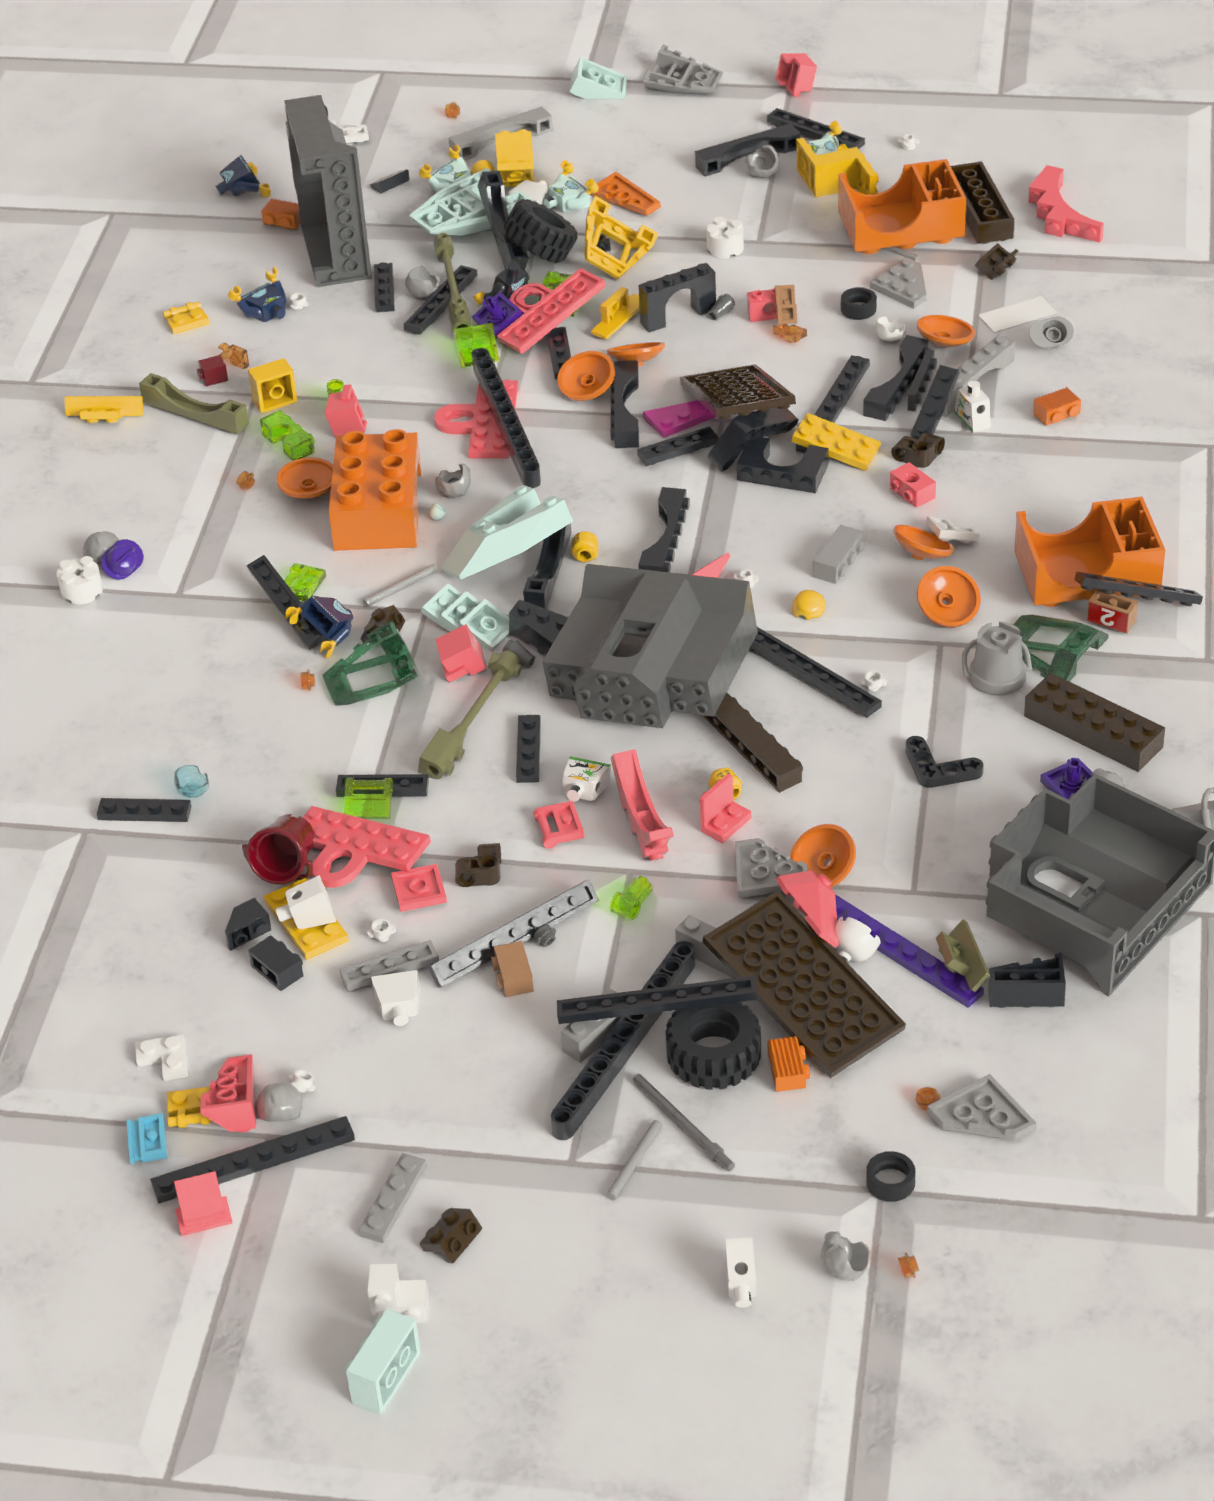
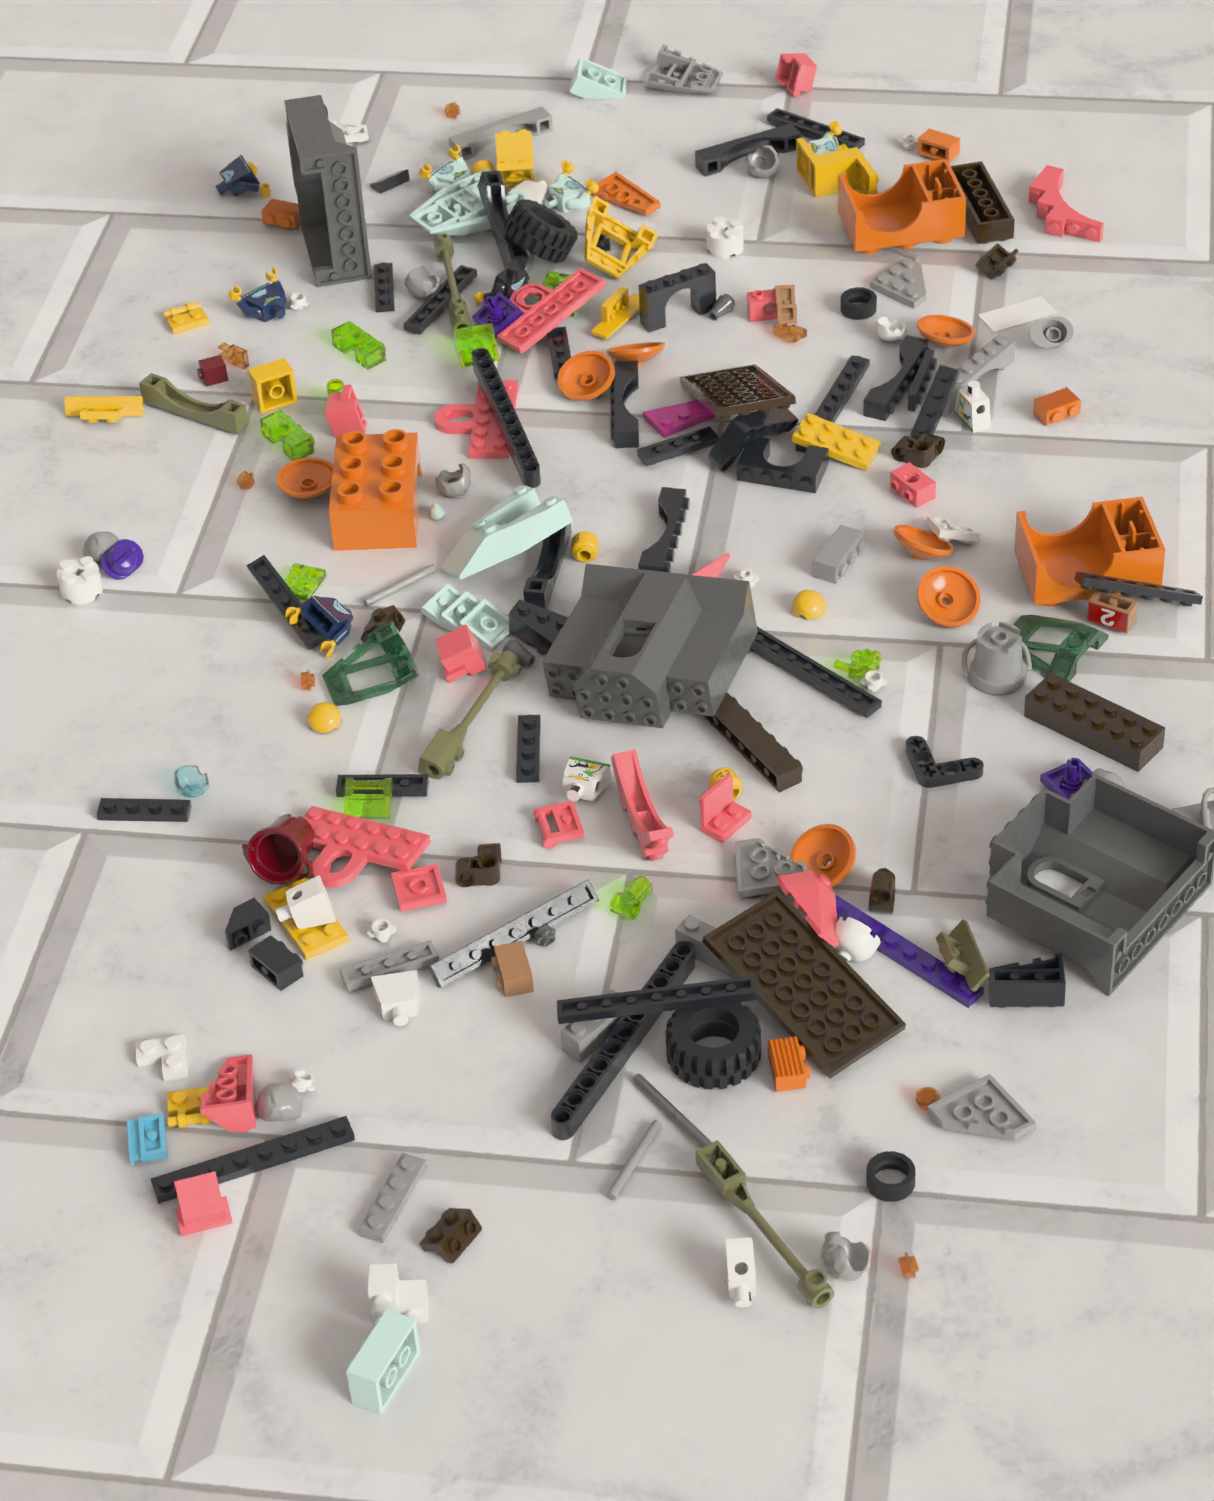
none -> yellow hair [308,702,342,734]
none -> clear neon green arch [331,321,386,370]
none -> olive bar [696,1140,834,1309]
none -> clear neon green piece [834,649,882,679]
none -> dark brown piece [868,868,895,914]
none -> orange brick [917,128,960,163]

